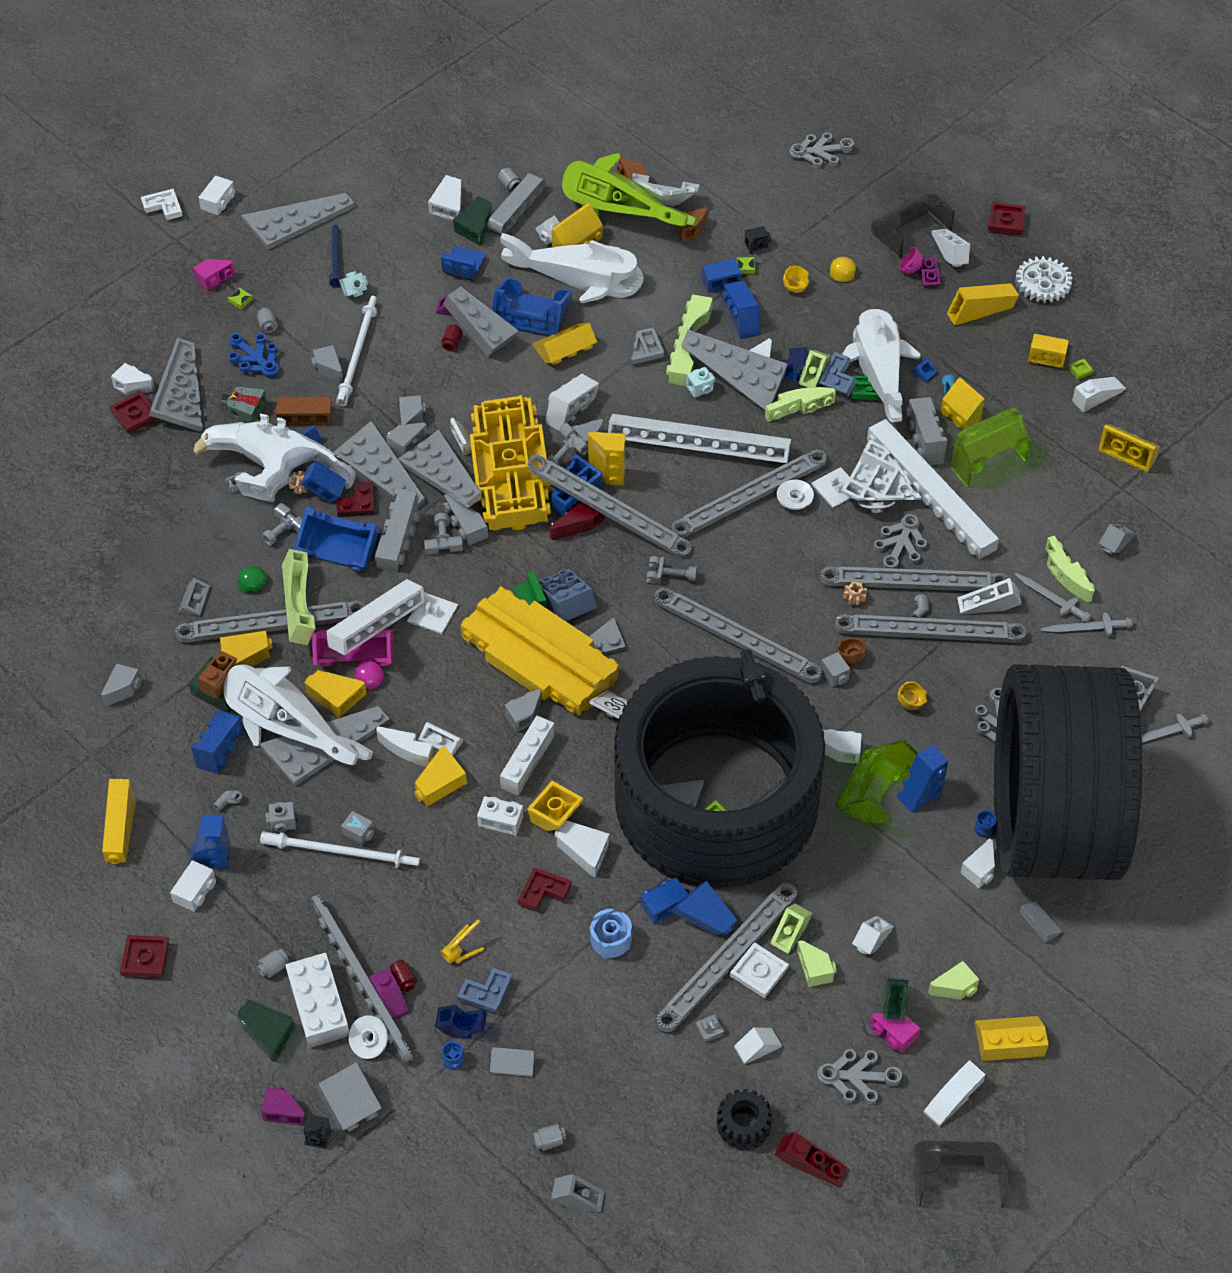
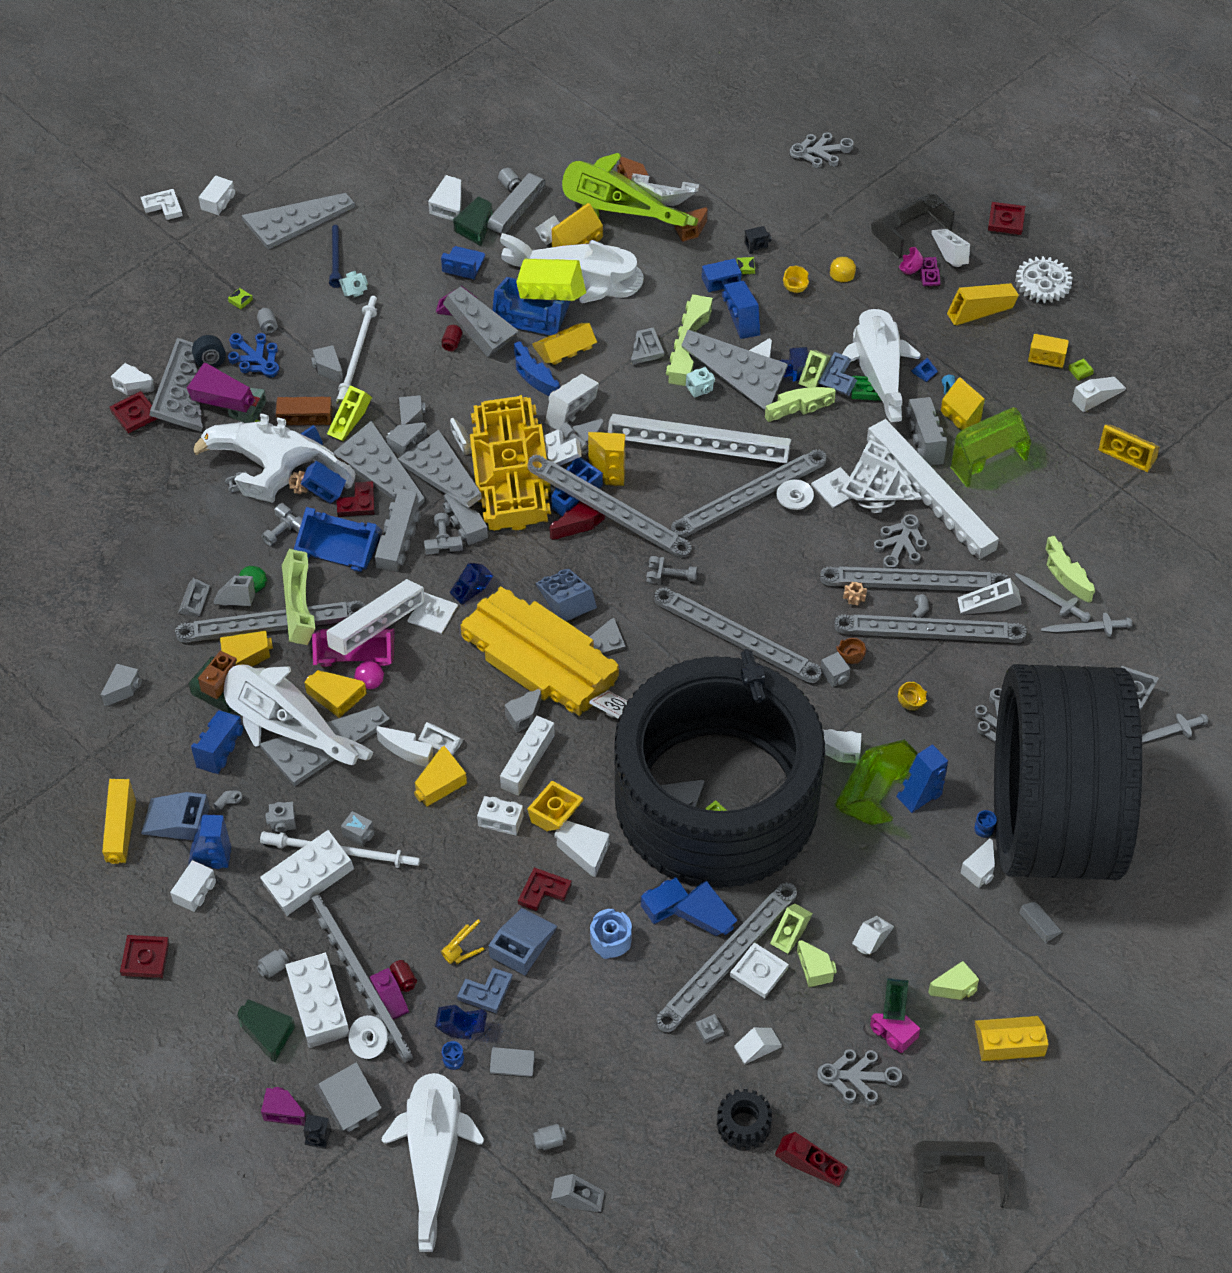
dark pink slope [193,259,235,291] -> none
green panel [514,571,547,609] -> none
white slope [923,1060,986,1127] -> none
light grey slope [1099,524,1136,554] -> none
none -> sand blue slope [141,792,210,840]
none -> magenta slope [186,363,255,412]
none -> black wheel [192,335,226,368]
none -> light grey slope [213,576,255,606]
none -> white brick [260,830,354,916]
none -> neon yellow slope [327,386,372,441]
none -> white animal [382,1073,484,1252]
none -> clear blue slope [449,563,494,604]
none -> sand blue slope [488,908,557,976]
none -> blue slope [514,341,560,396]
none -> neon yellow slope [516,258,586,301]
none -> white plate [544,429,582,466]

